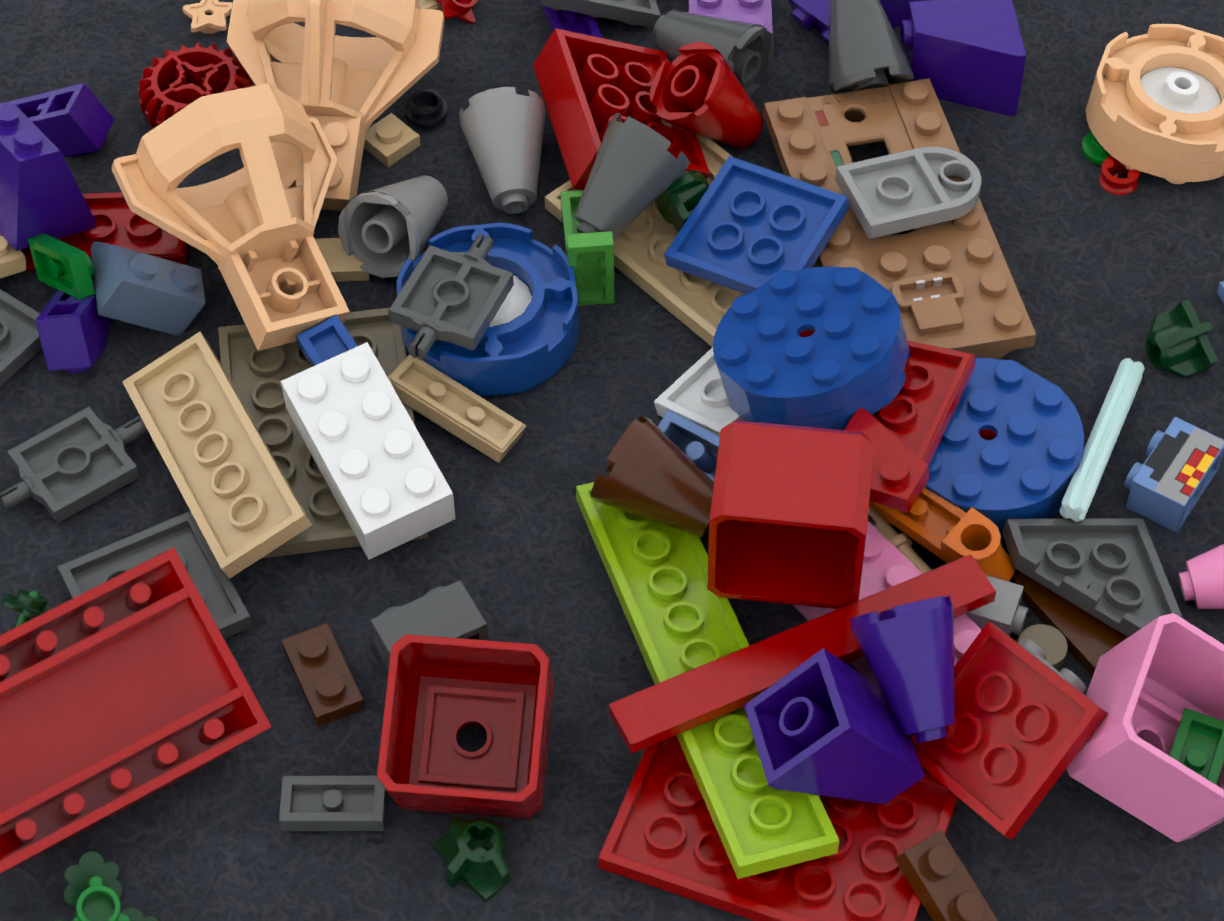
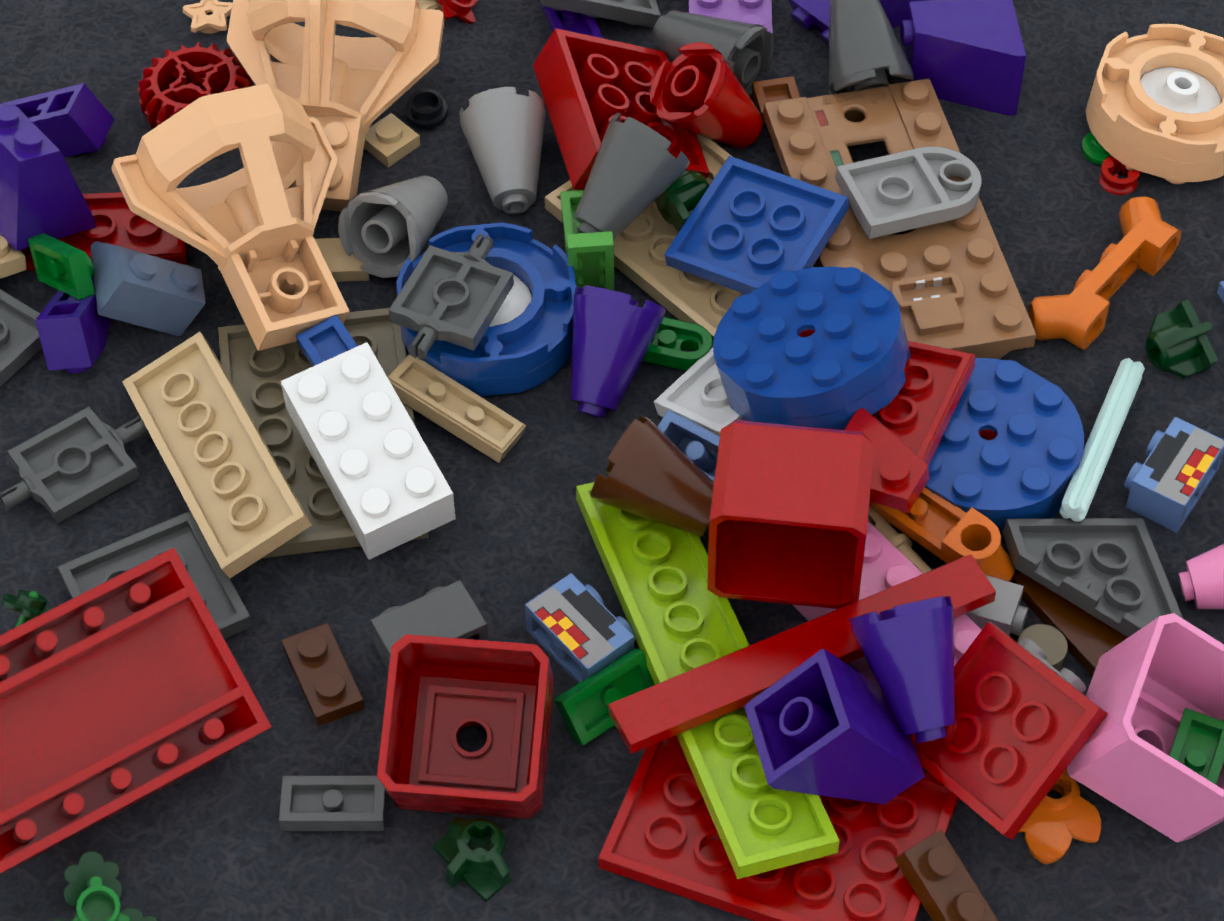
none -> brick [525,573,636,684]
none -> green plate [554,648,655,745]
none -> dark purple cone [571,286,666,418]
none -> green plate [642,317,712,370]
none -> dark orange plate [752,76,801,124]
none -> orange plate [1019,770,1101,864]
none -> orange plate [1028,197,1182,350]

